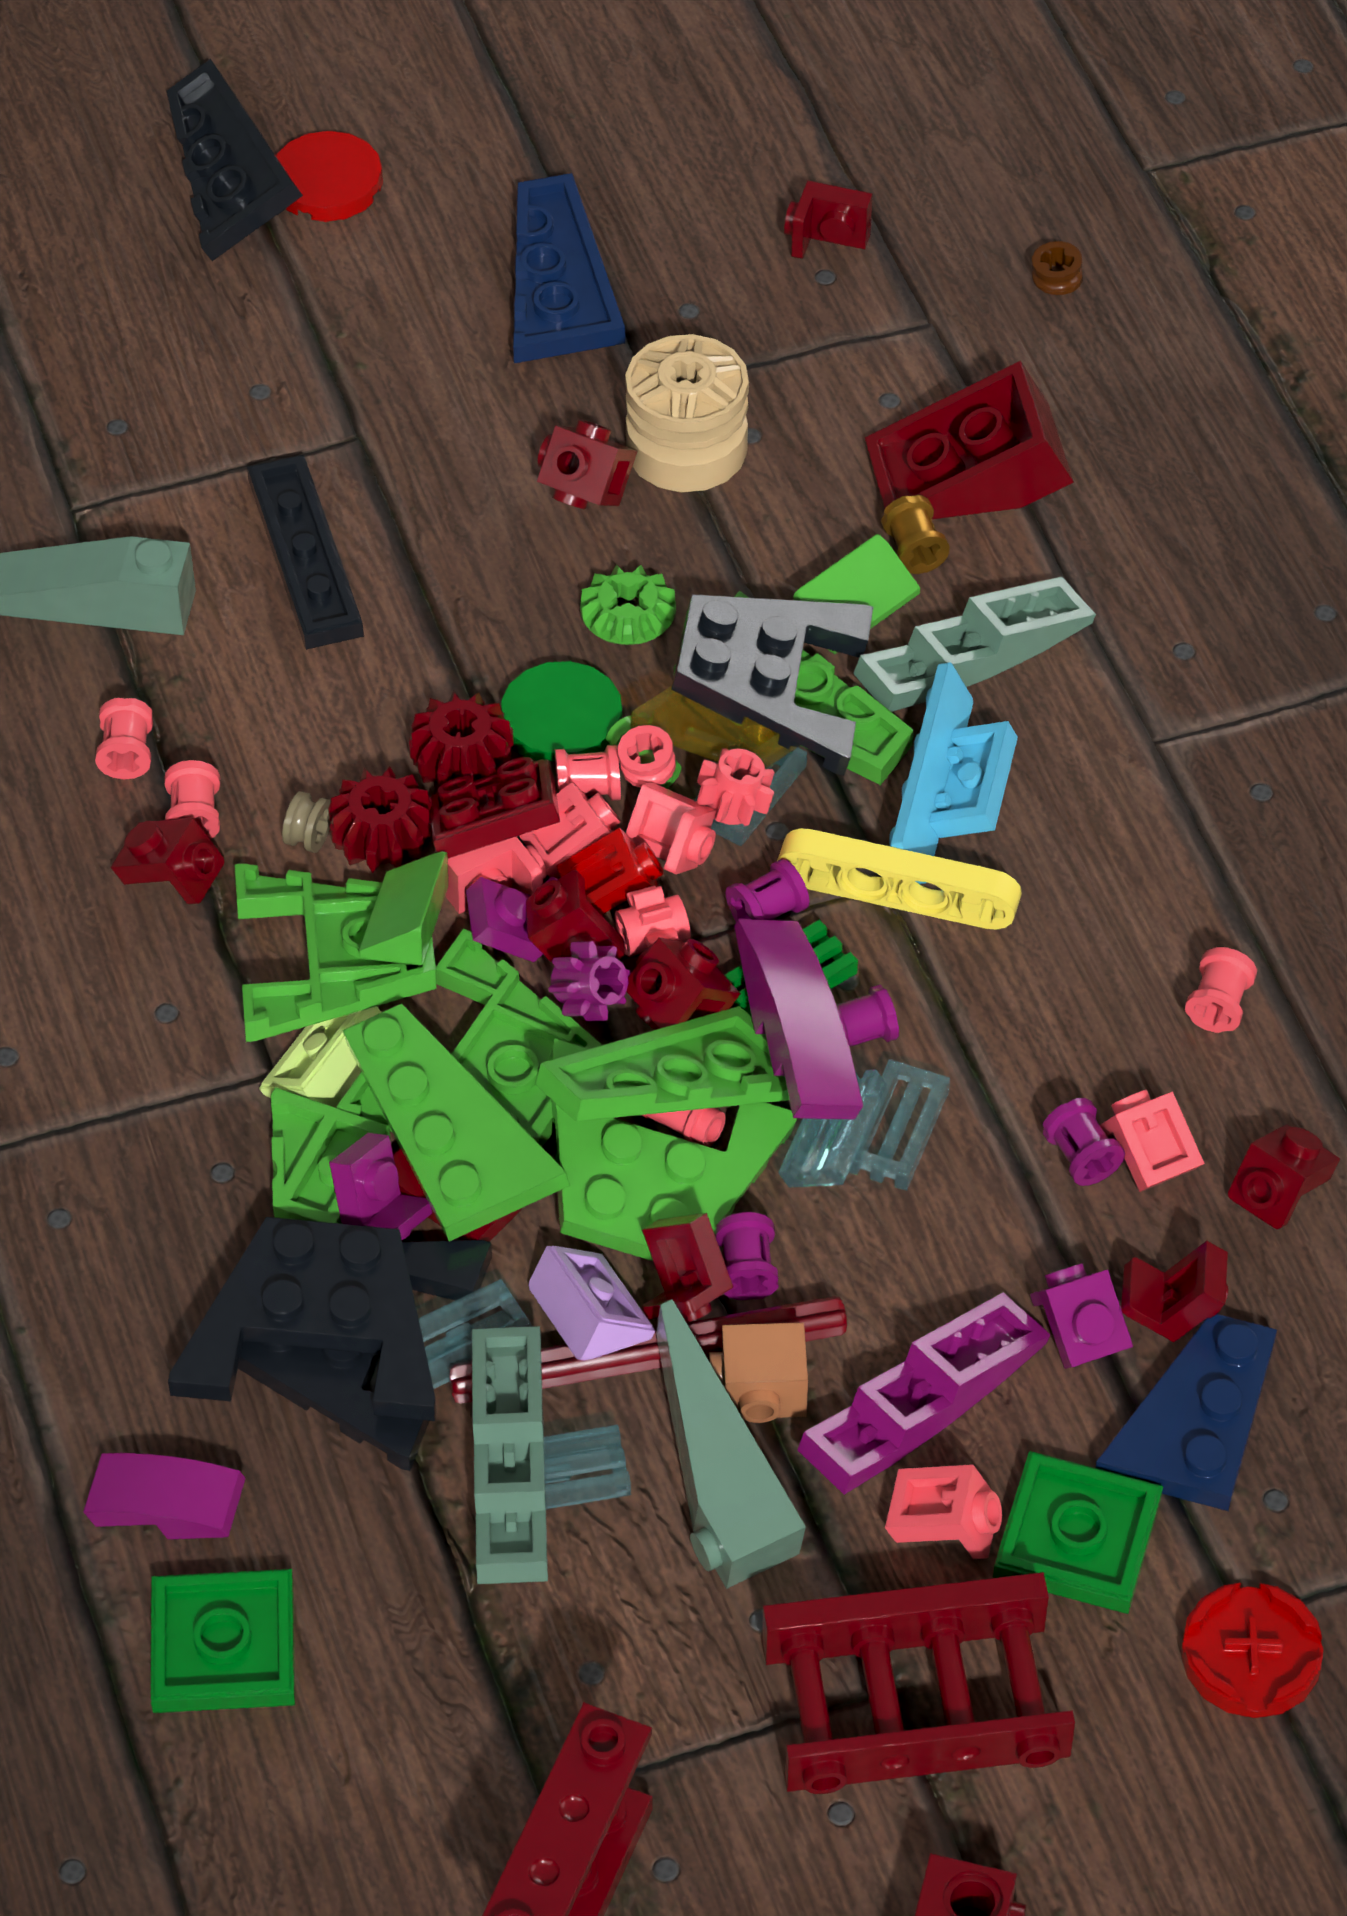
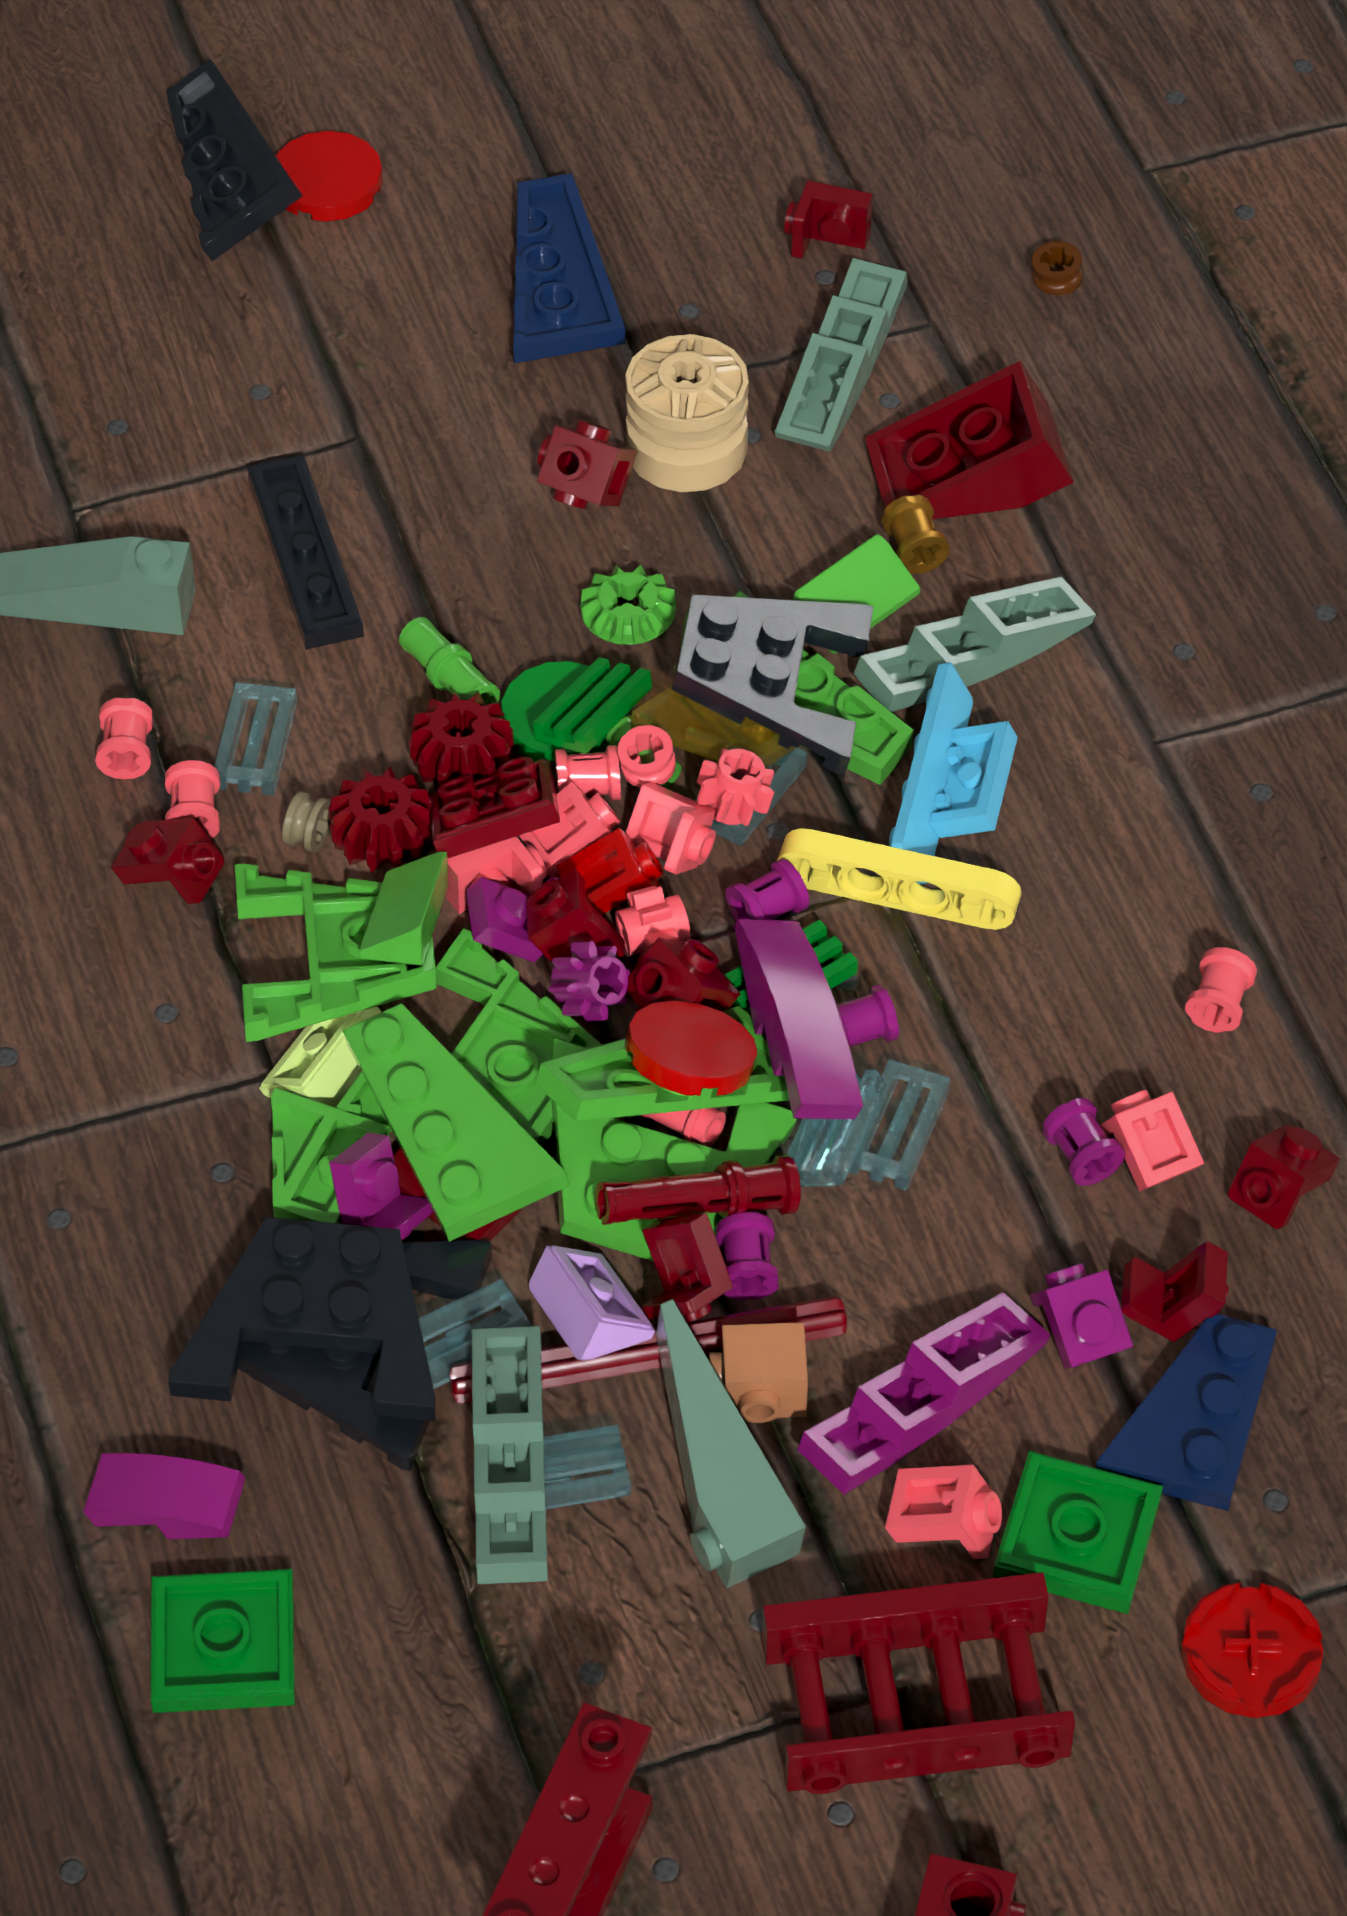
none -> clear light blue tile [214,682,297,795]
none -> bright green pin [399,617,500,705]
none -> green tile [532,657,653,754]
none -> dark red pin [595,1155,801,1225]
none -> red tile [624,1001,758,1096]
none -> sand green slope [775,258,908,452]

